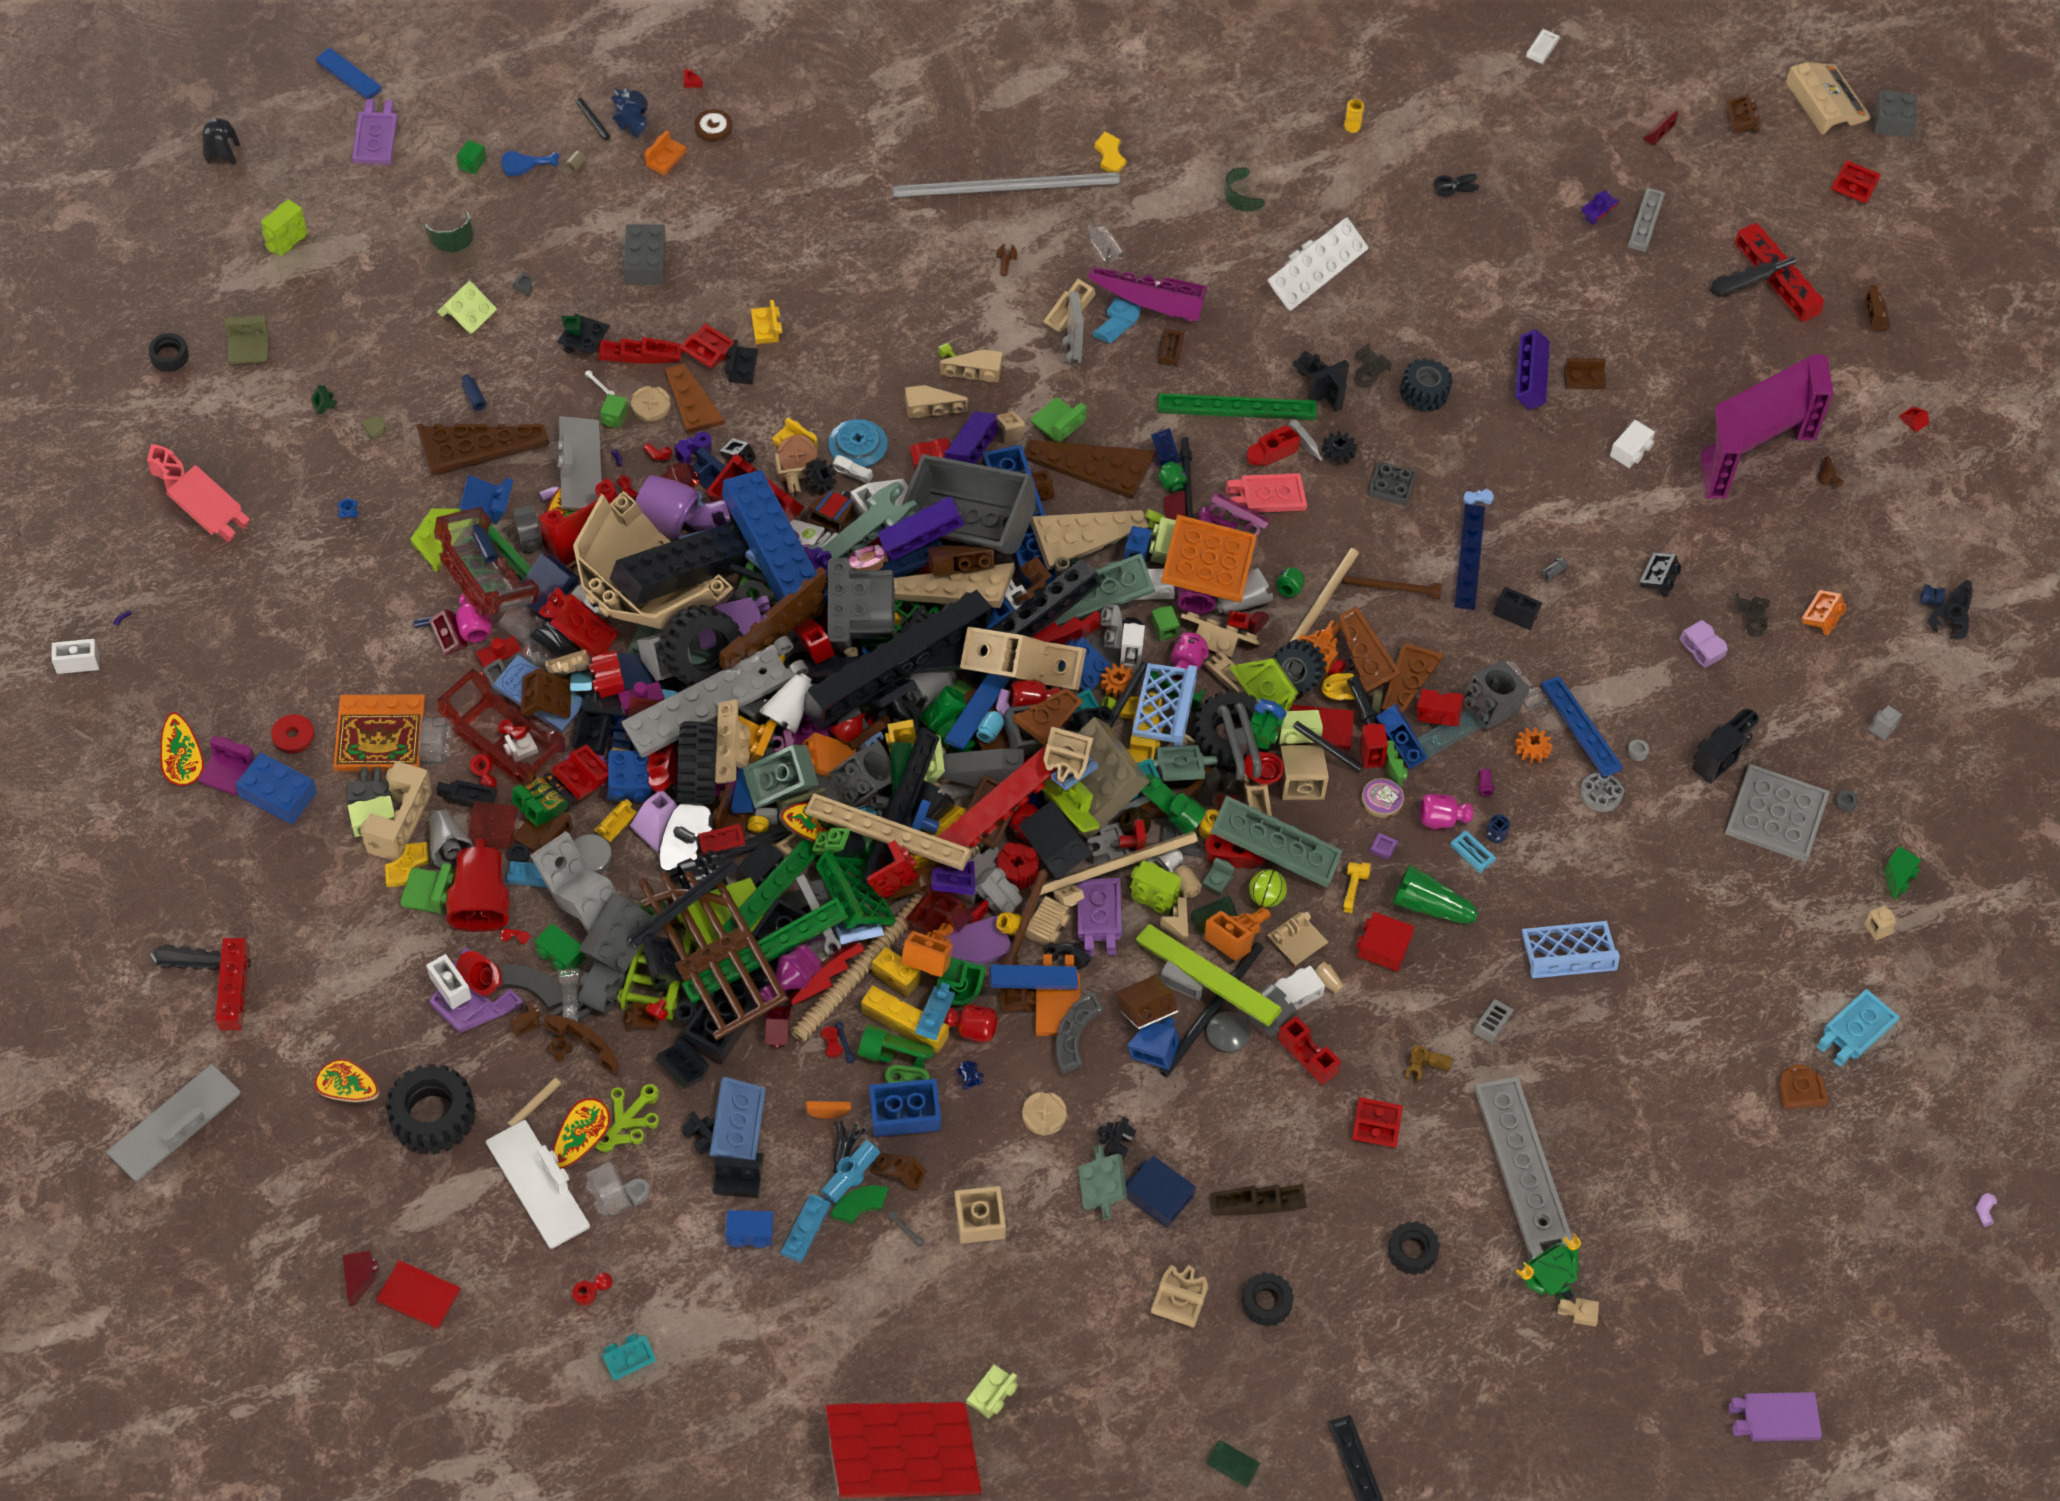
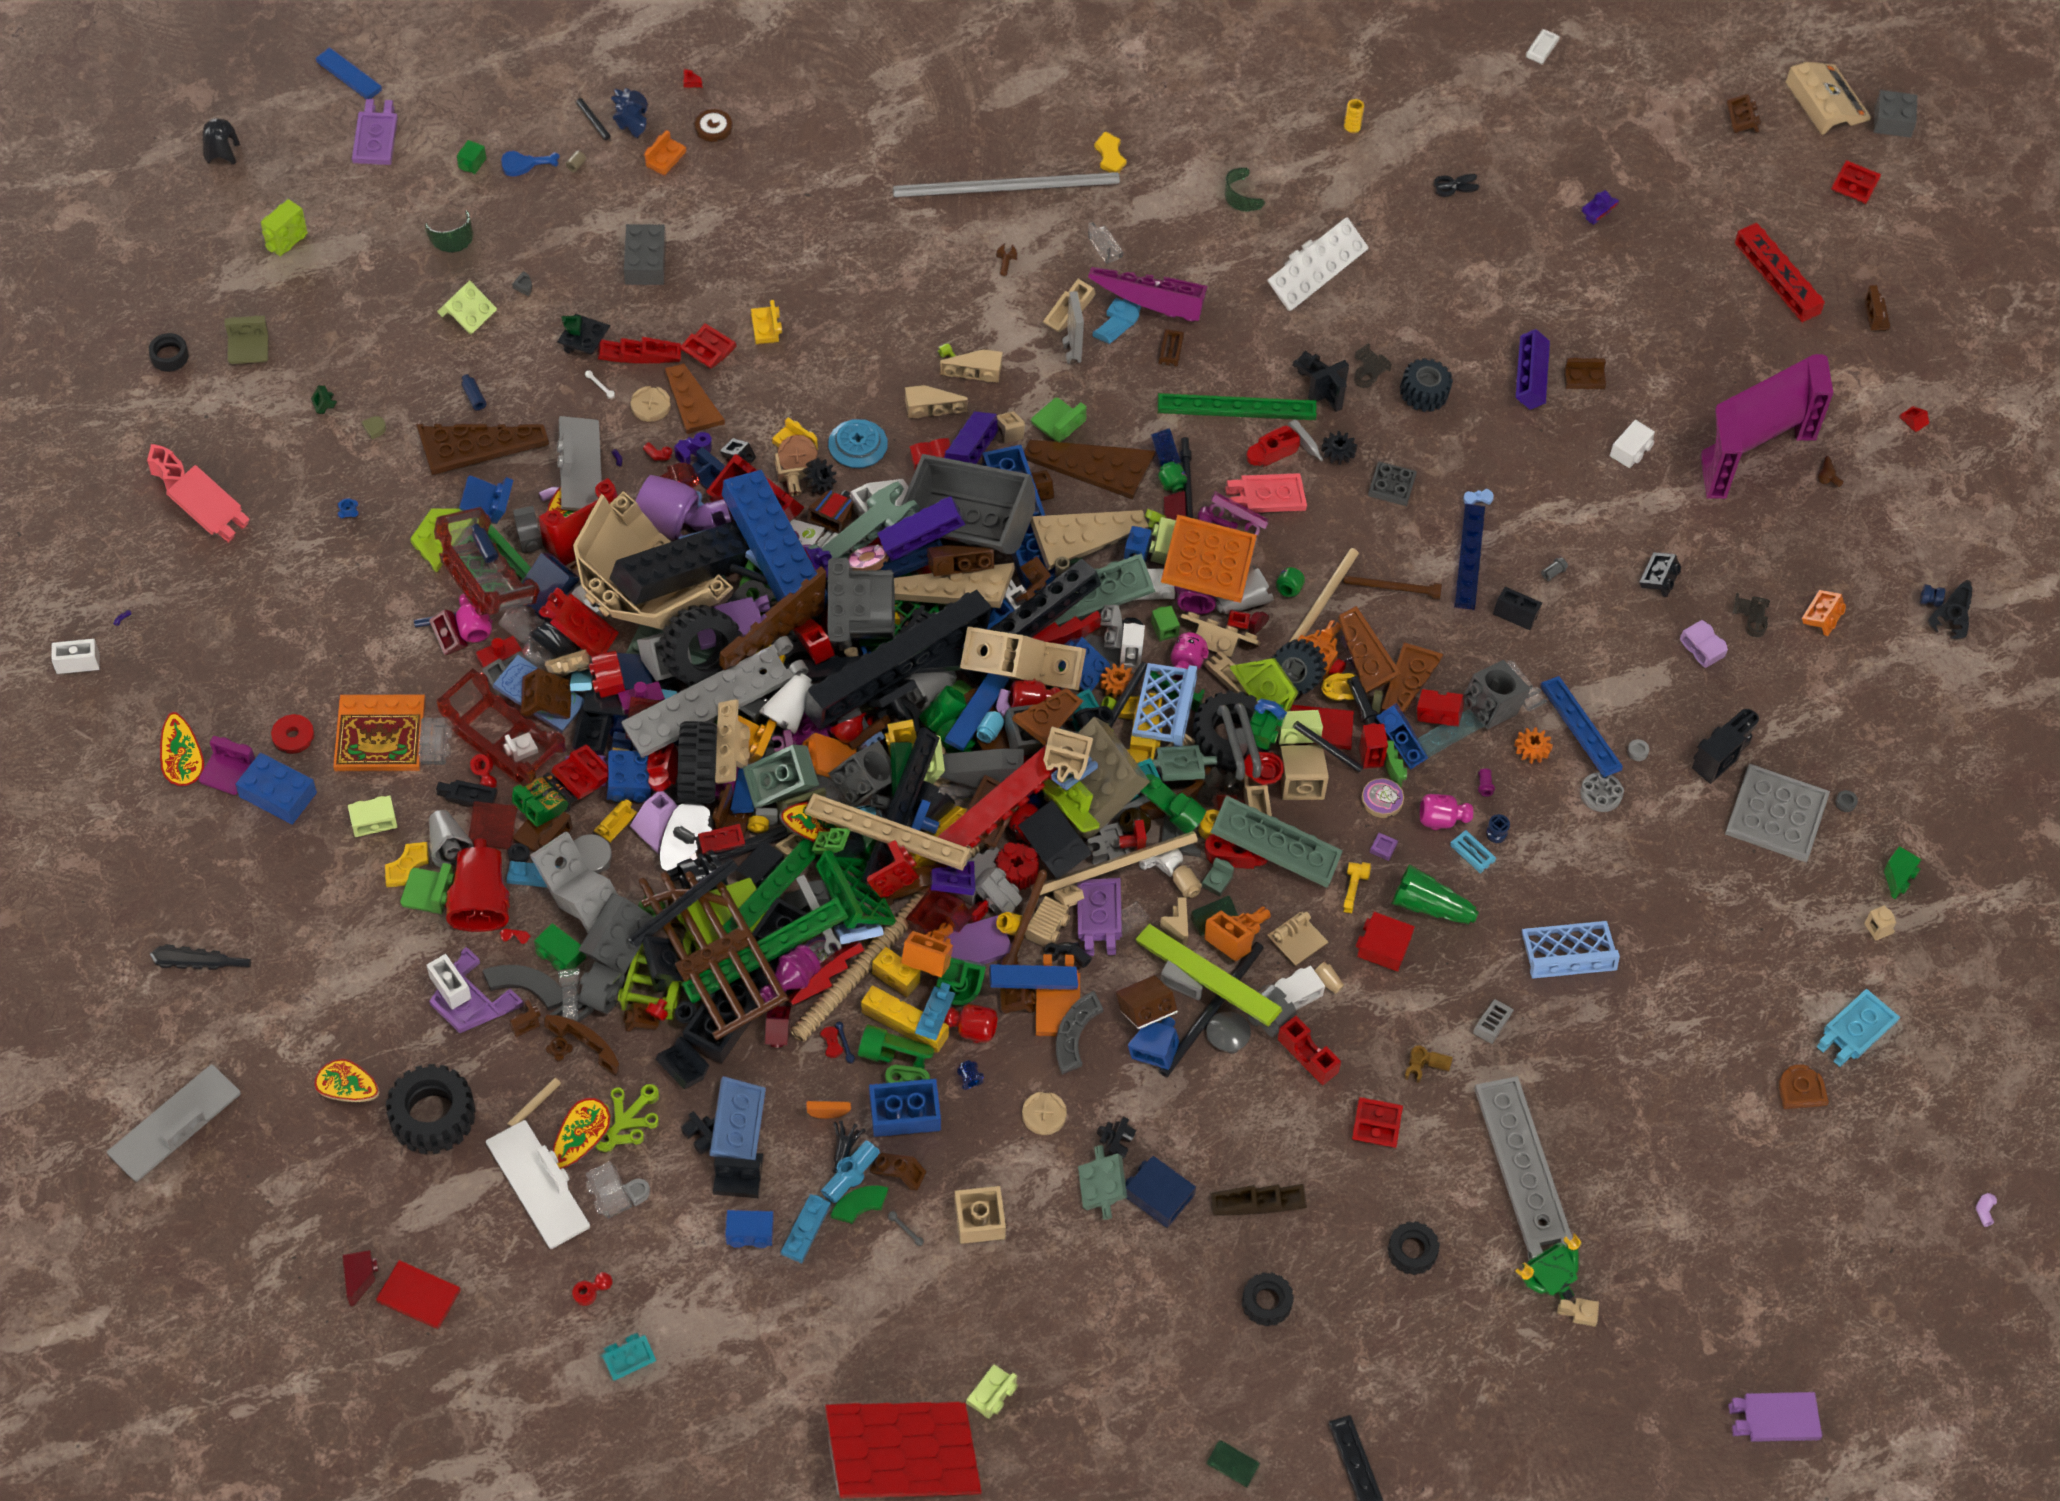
red brick [215,938,249,1030] -> none
dark grey hinge [347,767,392,804] -> none
tan plate [360,761,433,861] -> none
red piece [456,951,504,996] -> none
red piece [498,719,527,741] -> none
bright green brick [600,394,629,429] -> none
red piece [616,475,639,501] -> none
black bracket [725,340,758,385] -> none
white piece [832,455,873,484] -> none
lime brick [1130,860,1182,916] -> none
tan plate [1151,1265,1208,1328] -> none
lime piece [1249,869,1287,908] -> none
light grey tile [1628,188,1665,252] -> none
dark red slope [1643,111,1678,145] -> none
black sword [1710,256,1797,296] -> none
light grey brick [1868,705,1902,741] -> none

